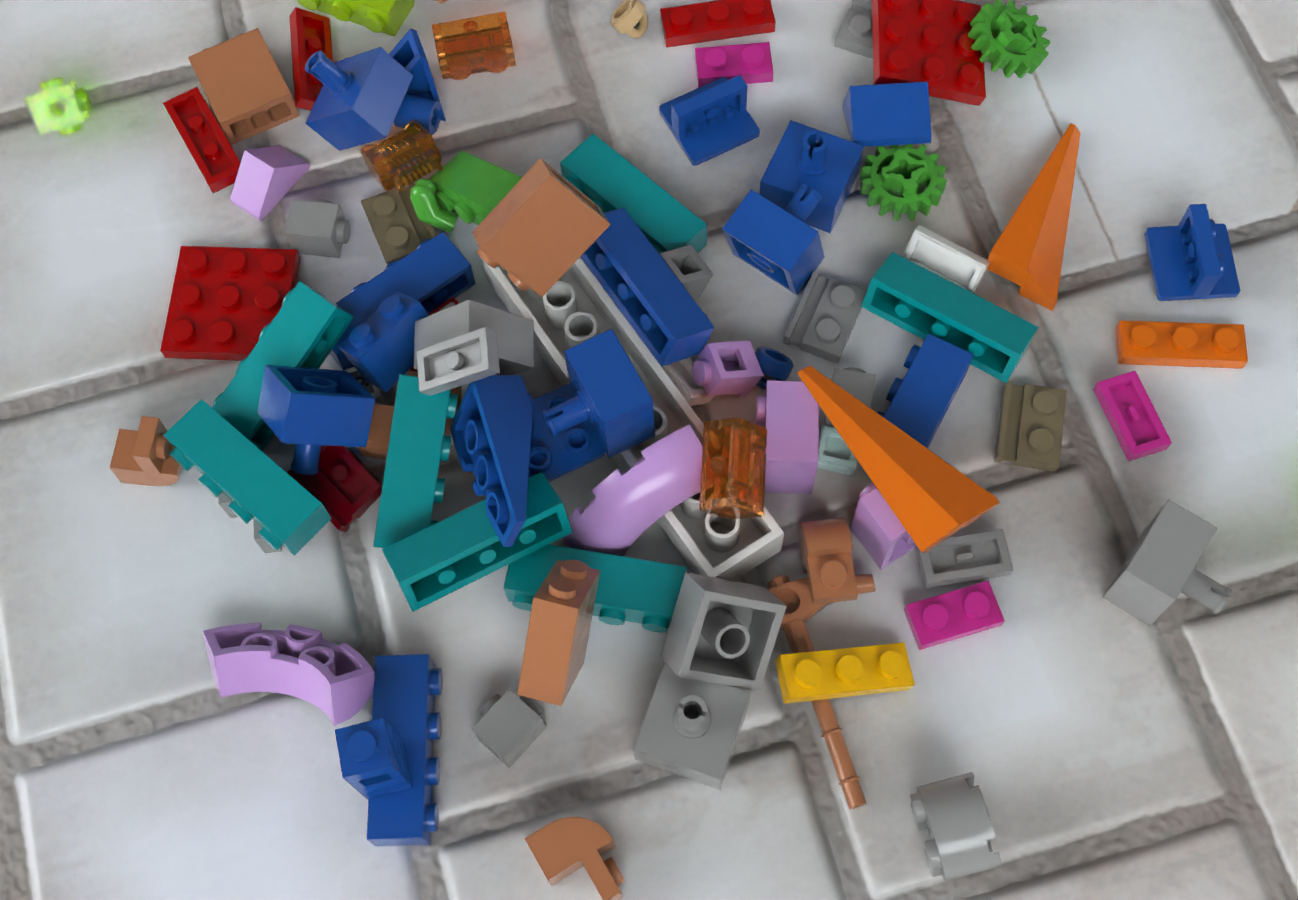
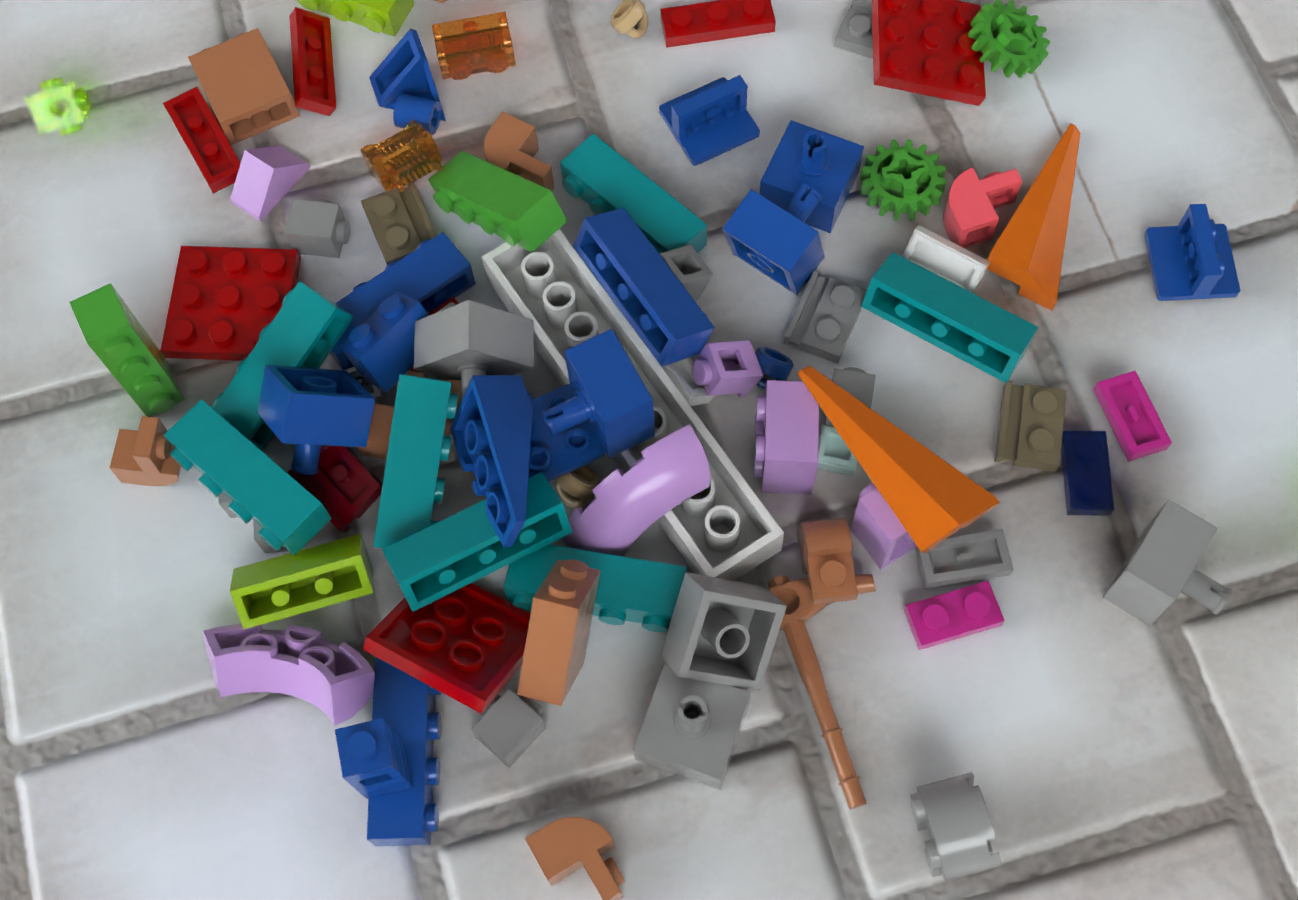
blue brick [305,47,413,151] -> none
bright green arm [410,179,458,233] -> none
light grey plate [416,327,500,396] -> none
nougat brick [472,157,610,297] -> none
dark pink plate [695,42,773,88] -> none
clear orange brick [699,417,767,520] -> none
yellow plate [775,642,915,704] -> none
blue slope [843,82,932,147] -> none
blue brick [877,333,974,449] -> none
orange plate [1115,320,1248,369] -> none
none -> bright green brick [69,283,185,417]
none -> lime brick [230,534,374,630]
none -> red plate [363,583,530,714]
none -> nougat brick [484,112,555,191]
none -> tan tile [556,466,601,509]
none -> coral brick [943,168,1023,248]
none -> clear blue plate [1061,430,1114,516]

